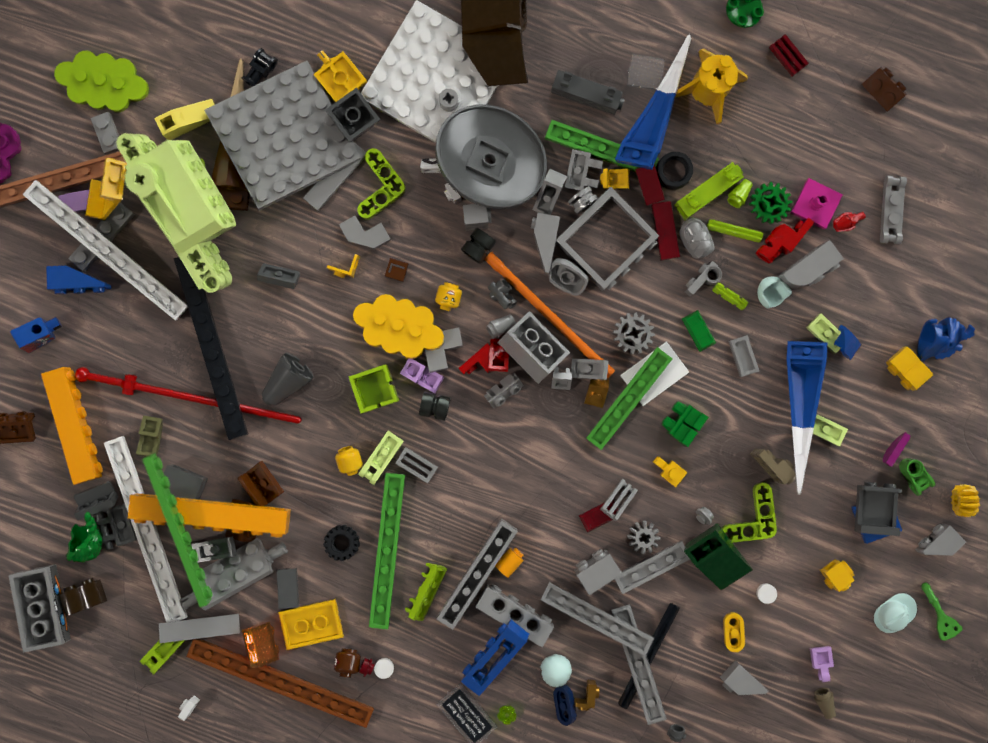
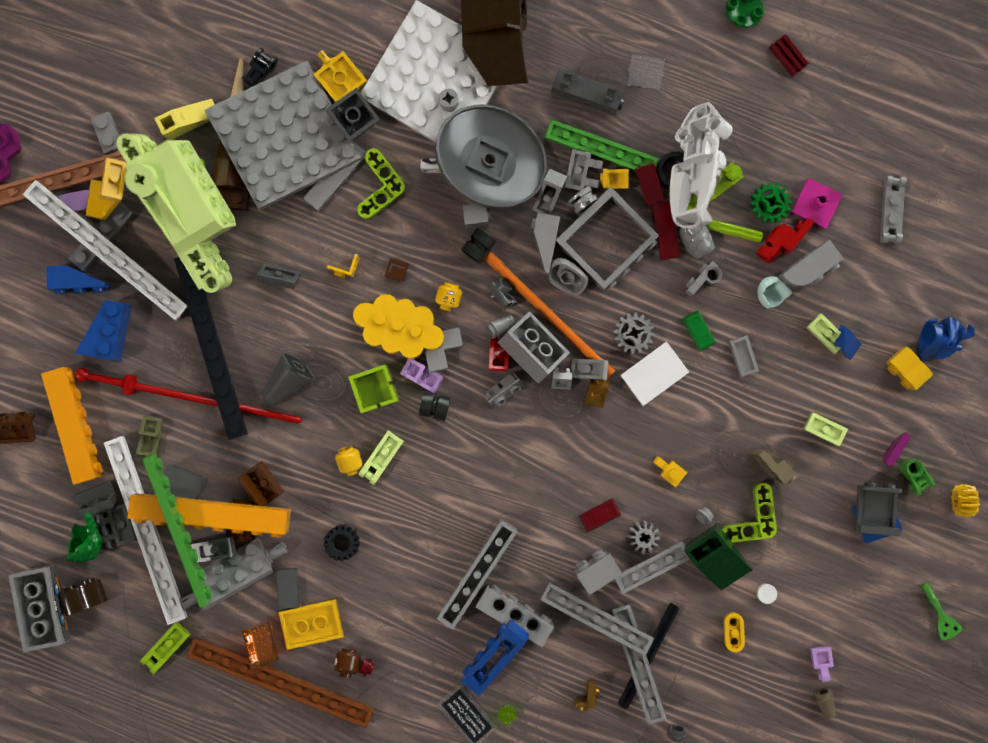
blue torso [10,317,62,353] -> none
lime plate [54,51,149,112] -> none
light grey tile [159,614,240,643] -> none
white plate [178,696,200,721] -> none
light grey tile [339,215,391,249] -> none
bright green plate [369,473,405,629] -> none
white tile [374,658,394,679] -> none
light grey tile [396,447,438,483] -> none
lime plate [405,563,447,621] -> none
white plate [444,183,461,204] -> none
red slope [458,343,490,375] -> none
light orange brick [495,547,524,578] -> none
light aqua hair [540,654,572,687] -> none
dark blue plate [553,685,577,726] -> none
bright green plate [586,347,673,450] -> none
light grey tile [600,479,638,521] -> none
blue plate [615,34,691,170] -> none
green hips [661,401,709,447] -> none
yellow brick [675,49,748,124] -> none
lime axle [712,282,748,310] -> none
light grey slope [720,660,768,695] -> none
lime cone [727,179,753,208] -> none
blue plate [787,341,827,495] -> none
yellow brick [820,559,855,592] -> none
red piece [833,212,866,232] -> none
reddish brown bracket [862,67,907,112] -> none
light aqua piece [874,593,917,633] -> none
light grey slope [915,523,966,556] -> none
none -> blue wedge [75,300,132,361]
none -> white piece [670,102,732,229]

